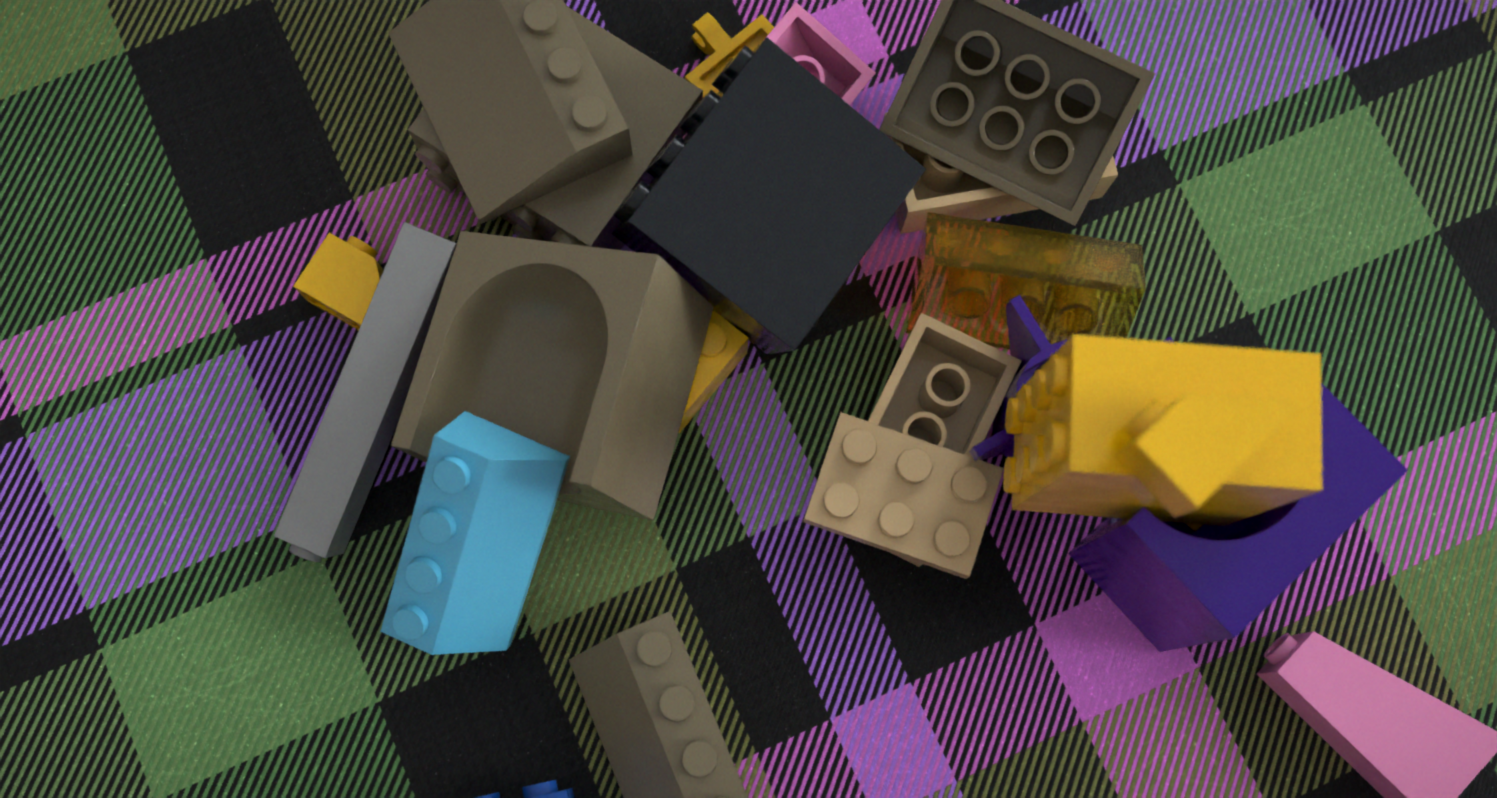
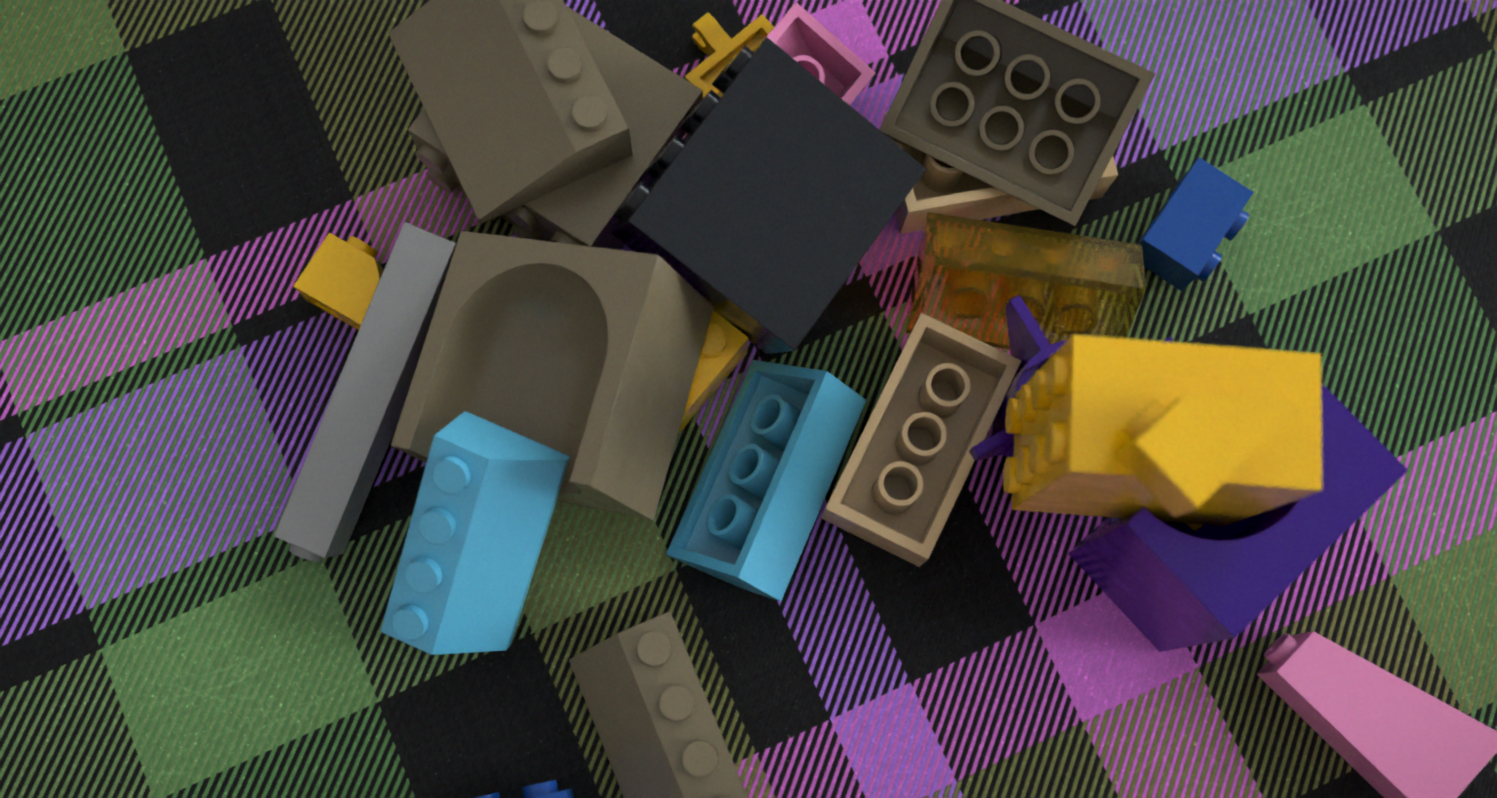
tan plate [803,412,1004,579] -> none
none -> medium azure slope [666,360,866,601]
none -> blue brick [1129,157,1254,291]

